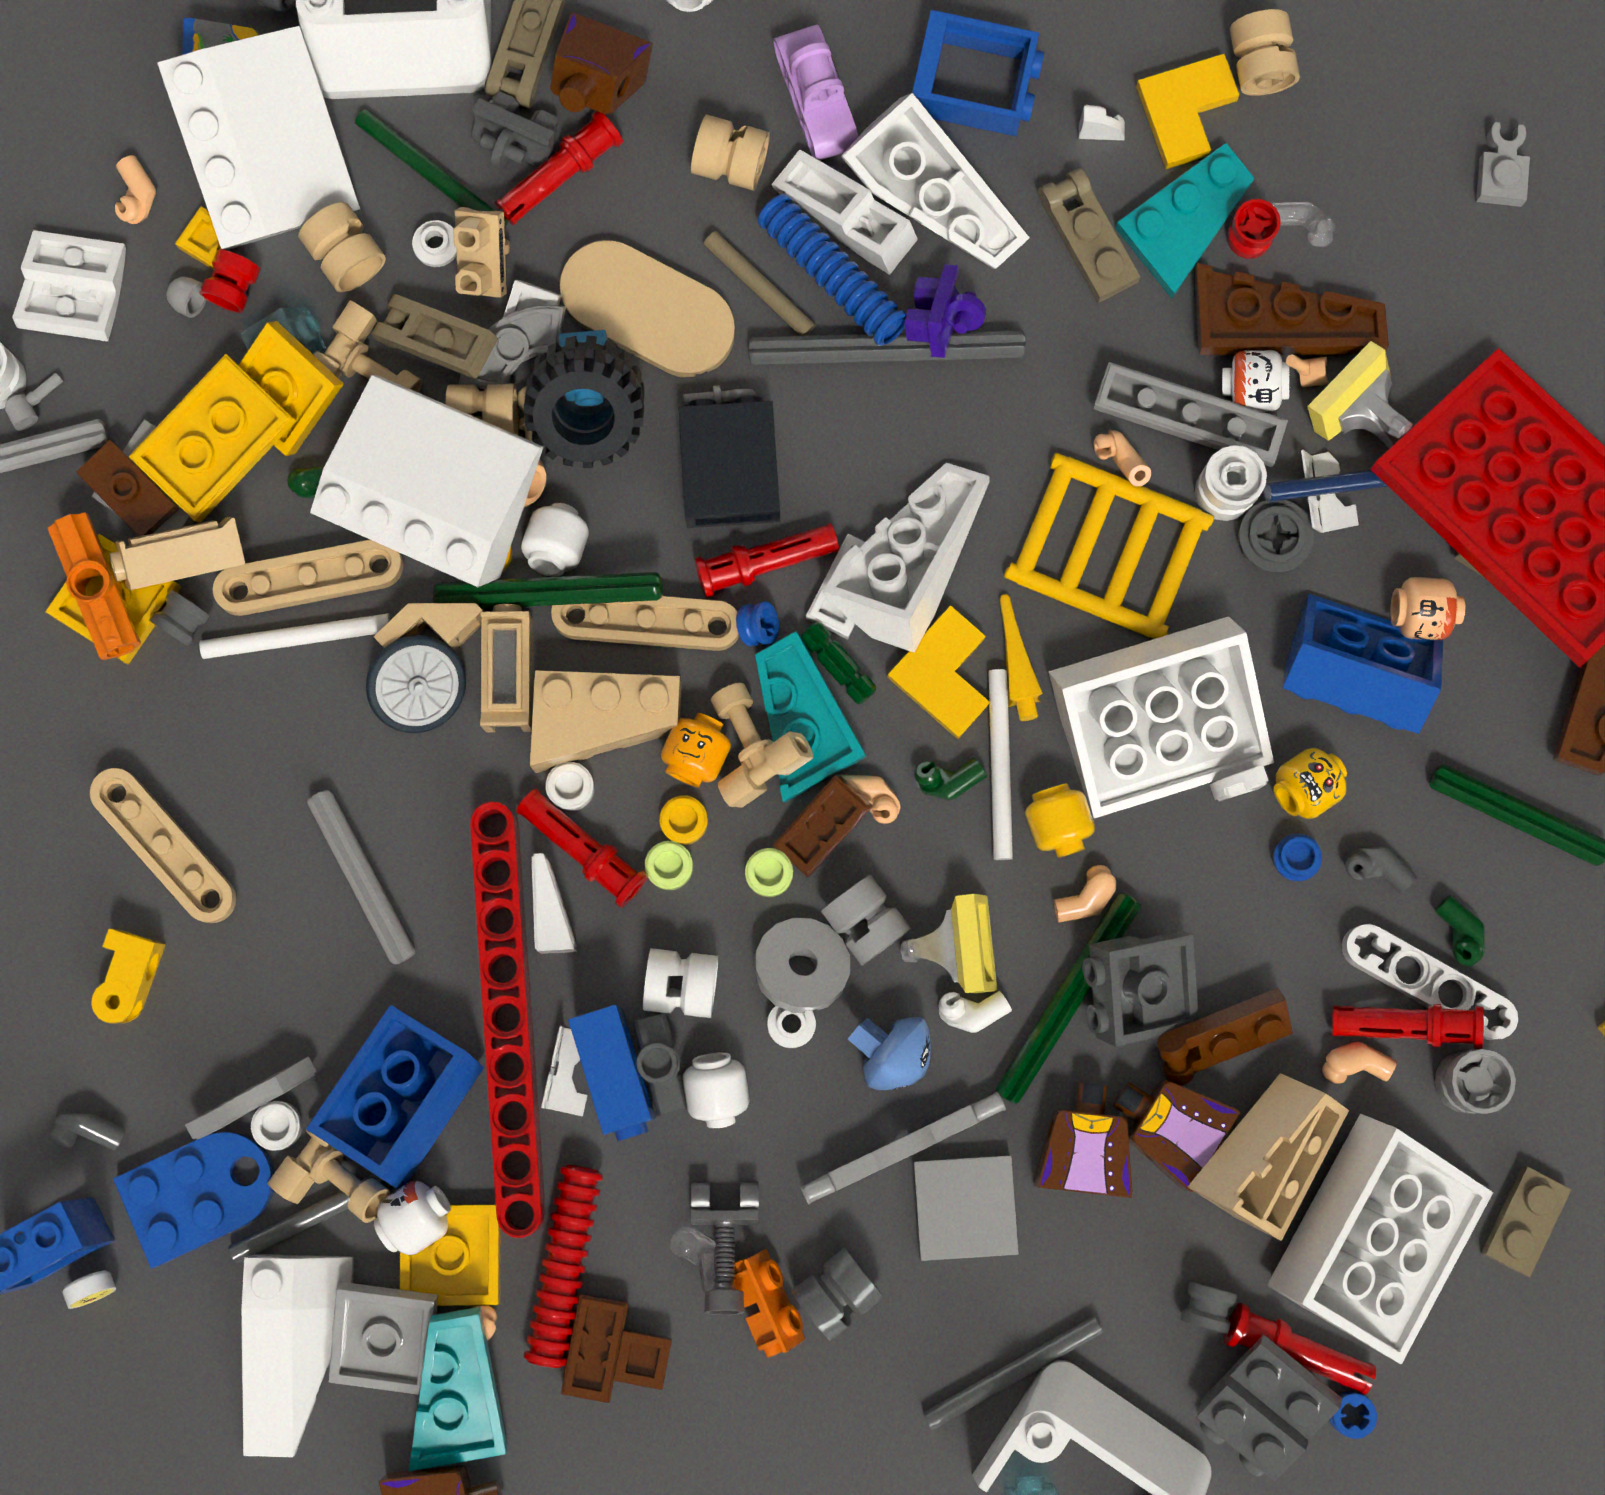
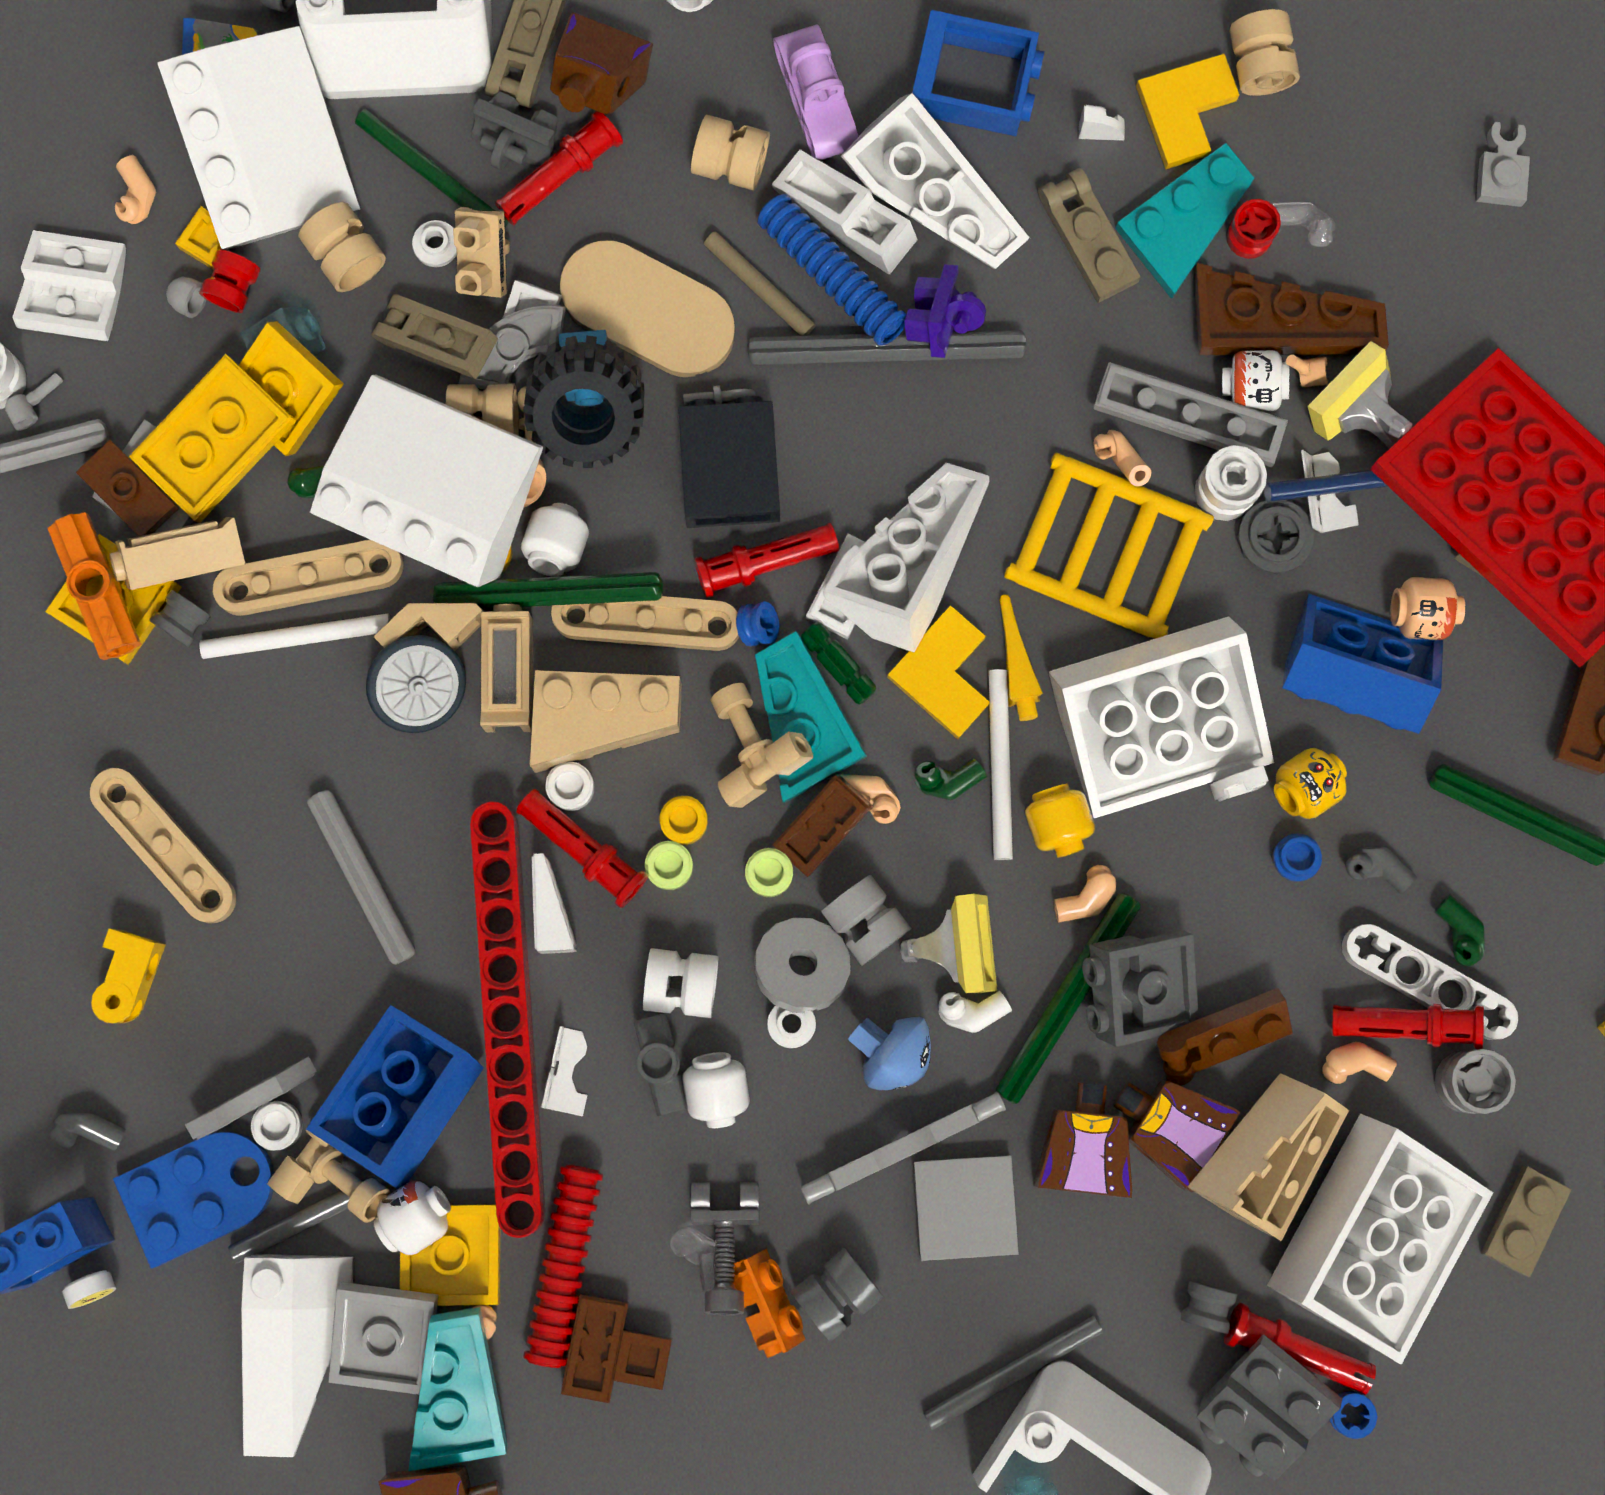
tan bar [314,300,423,393] -> none
blue window [568,1004,656,1141] -> none
light orange head [660,713,731,788] -> none

